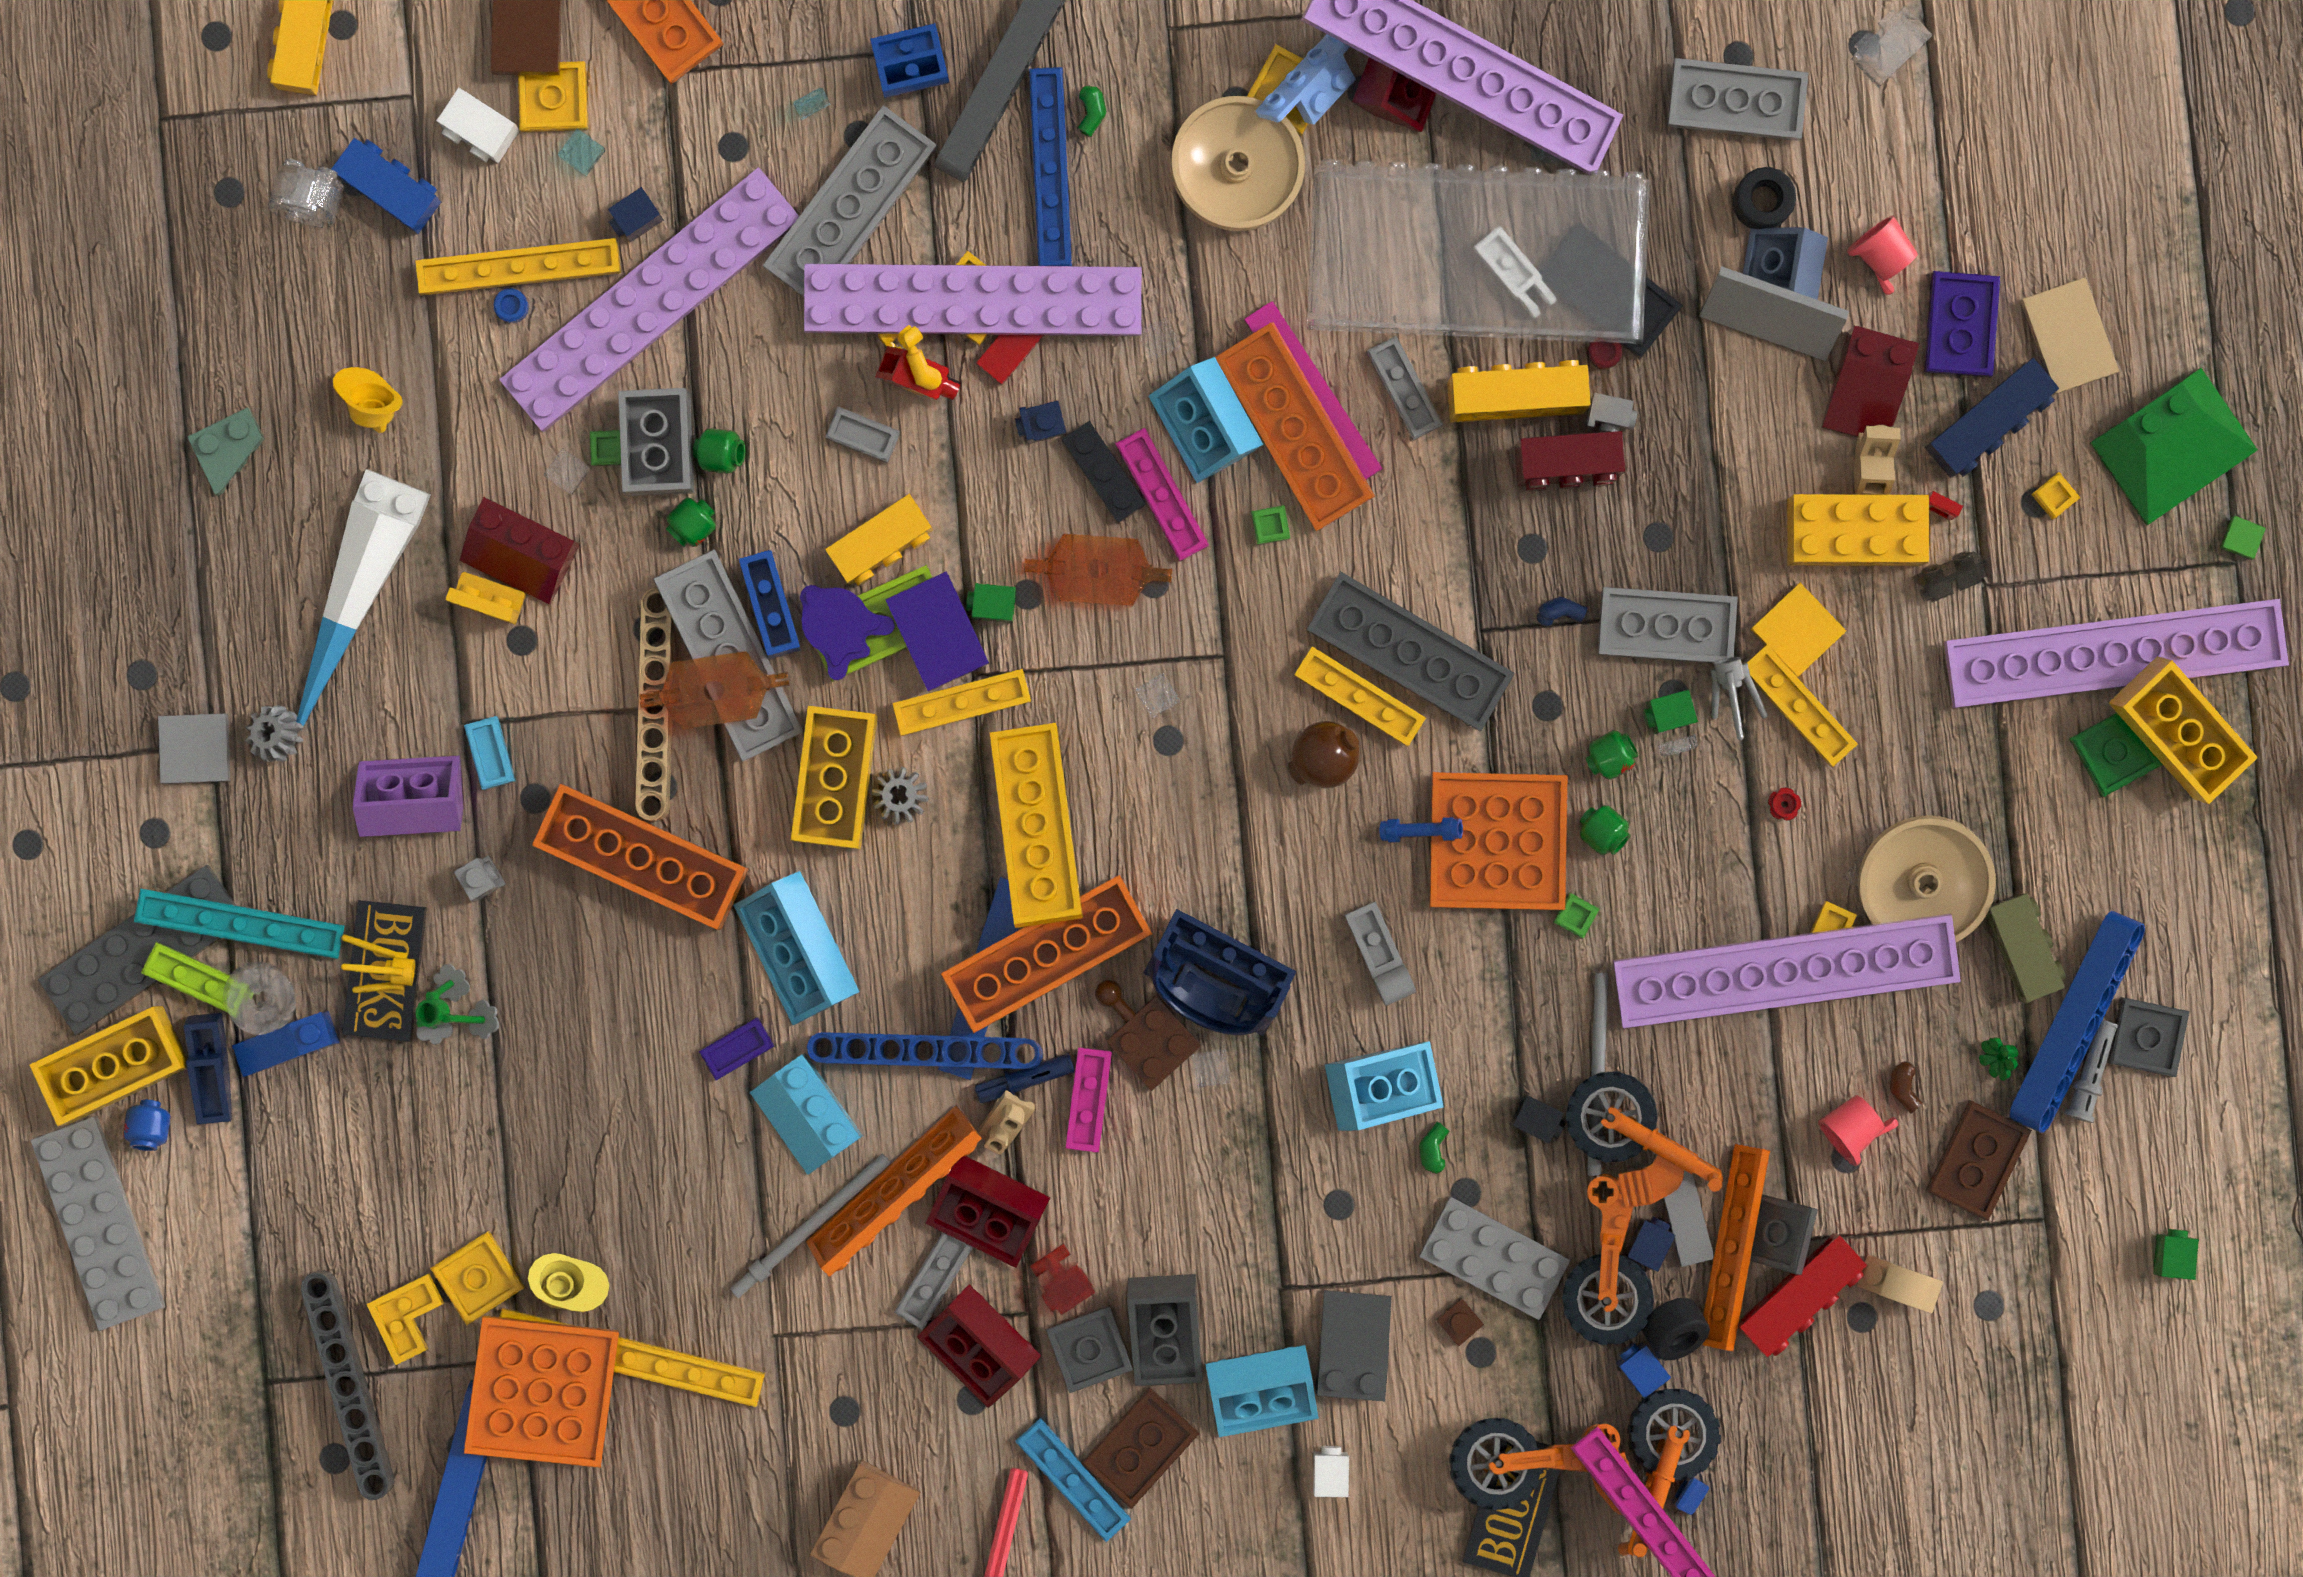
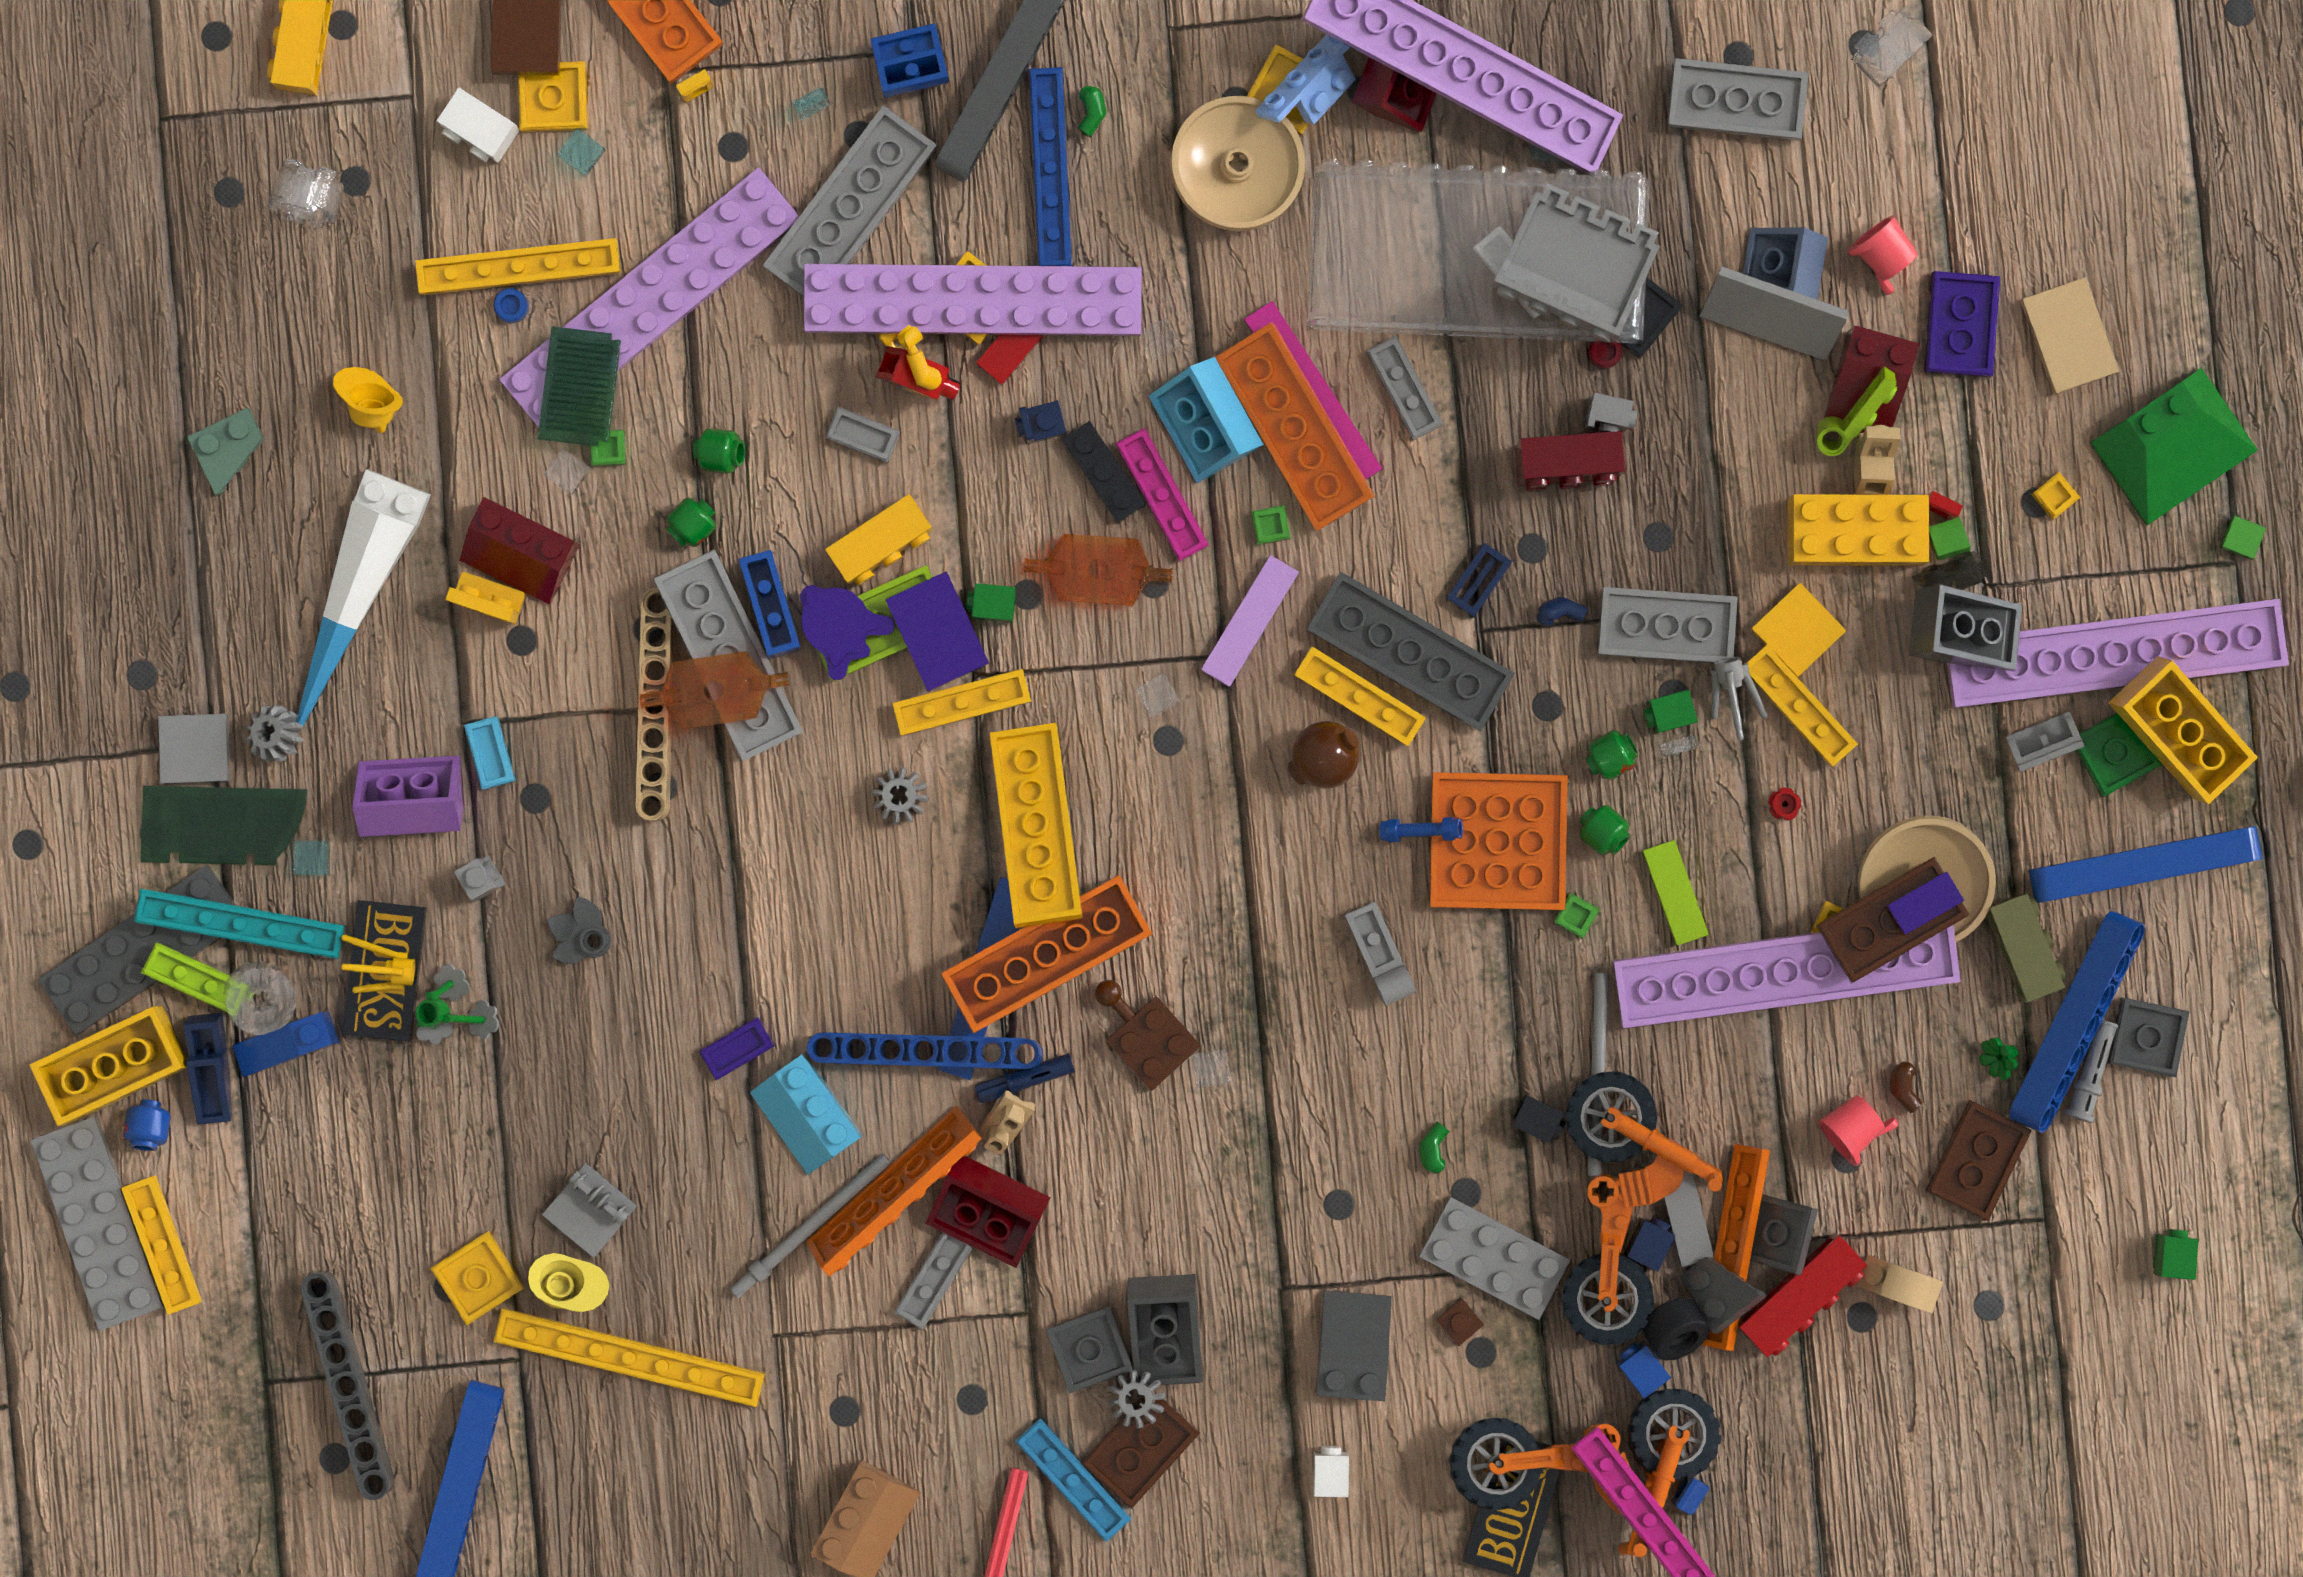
blue brick [331,137,441,234] -> none
yellow plate [366,1273,444,1365] -> none
orange plate [464,1316,619,1468] -> none
orange brick [532,784,749,930] -> none
dark blue brick [608,187,664,242] -> none
light grey brick [618,388,694,496] -> none
medium azure slope [733,871,860,1025] -> none
yellow brick [791,706,878,850] -> none
dark red slope [917,1284,1041,1408] -> none
clear red brick [1030,1243,1096,1315] -> none
dark pink plate [1065,1047,1112,1153] -> none
dark blue piece [1143,909,1297,1036] -> none
medium azure slope [1205,1345,1319,1437] -> none
medium azure slope [1325,1041,1444,1131] -> none
yellow brick [1447,360,1591,423] -> none
black tyre [1732,167,1796,229] -> none
dark blue brick [1924,357,2059,478] -> none
none -> yellow plate [121,1175,202,1315]
none -> clear green piece [141,786,308,865]
none -> clear light blue tile [293,841,330,875]
none -> clear green window [537,326,621,447]
none -> light grey hinge [542,1163,637,1258]
none -> dark grey plate [548,897,611,964]
none -> yellow tile [676,69,714,103]
none -> light grey gear [1108,1370,1166,1428]
none -> lavender tile [1201,555,1299,688]
none -> dark blue tile [1446,543,1512,618]
none -> light grey hinge [1493,183,1660,343]
none -> lime tile [1642,839,1709,946]
none -> dark grey wing [1681,1257,1766,1334]
none -> lime plate [1816,366,1897,456]
none -> reddish brown tile [1816,856,1970,984]
none -> dark purple tile [1887,871,1965,935]
none -> dark grey slope [1909,585,2022,671]
none -> bright green tile [1929,517,1971,561]
none -> light grey hinge [2006,711,2085,772]
none -> blue beam [2028,826,2263,903]

